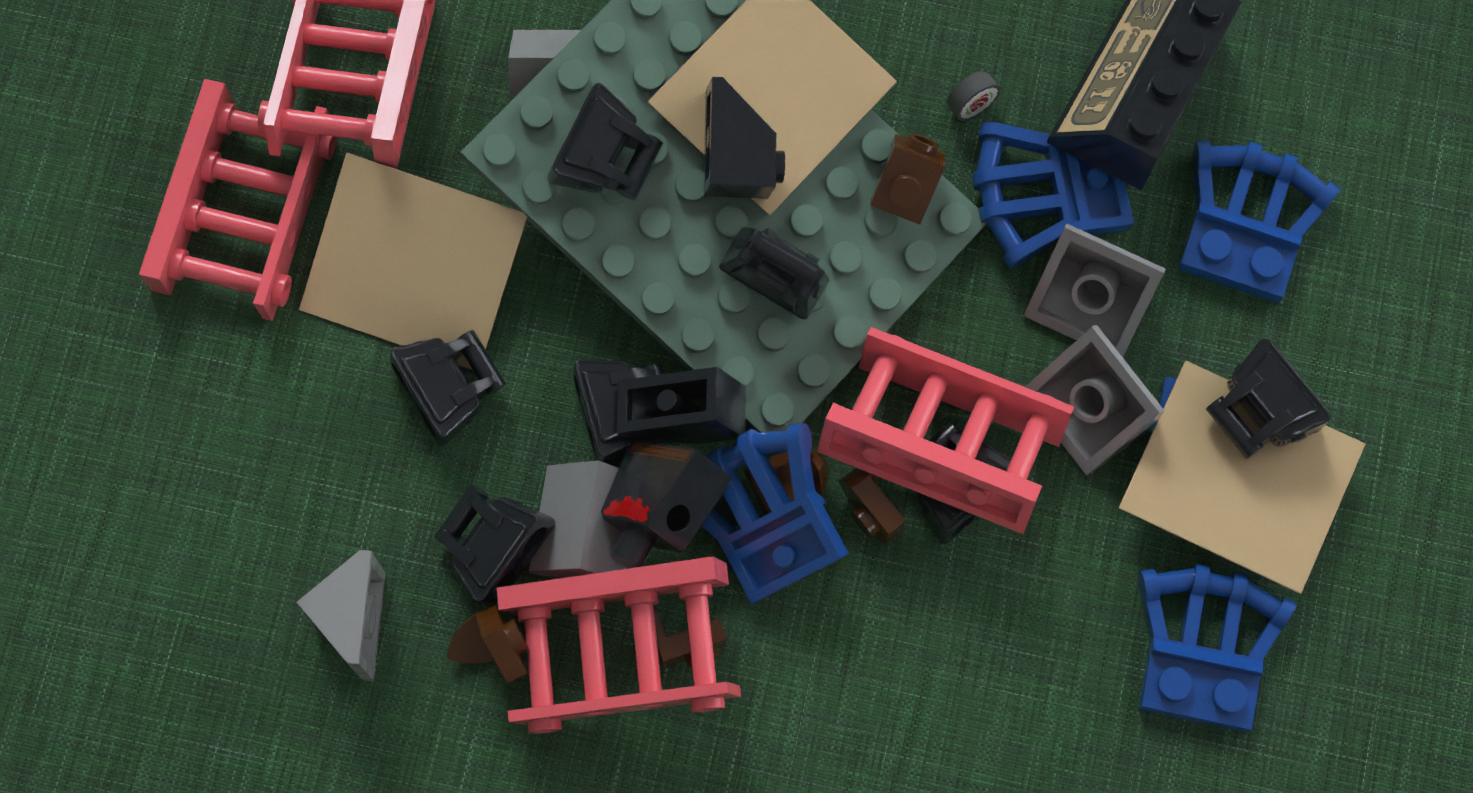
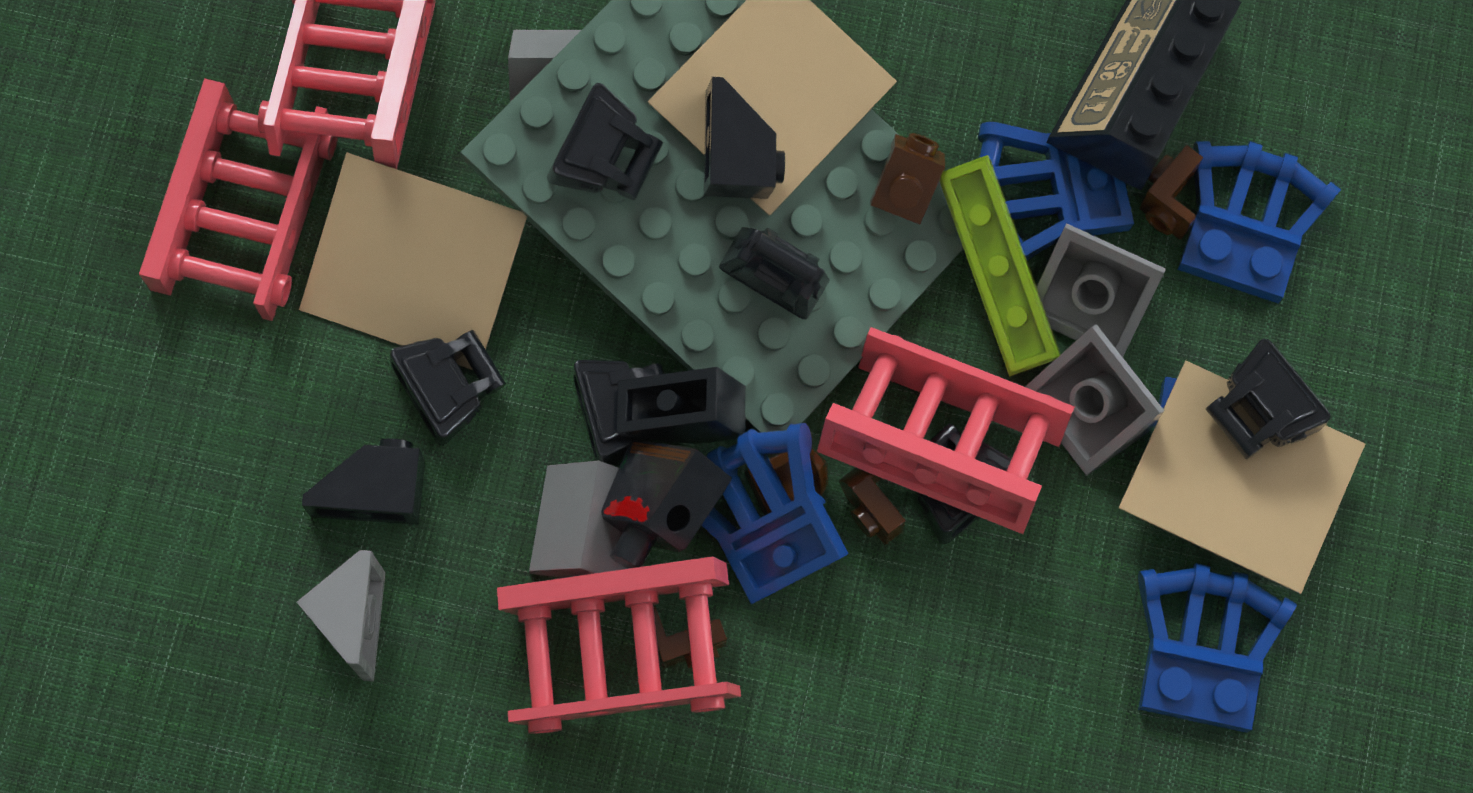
black piece [434,484,555,603] -> none
reddish brown plate [447,604,529,683] -> none
dark grey tile [947,71,1001,121] -> none
none -> black slope [302,438,425,525]
none -> lime tile [939,155,1061,376]
none -> reddish brown bracket [1139,145,1203,239]

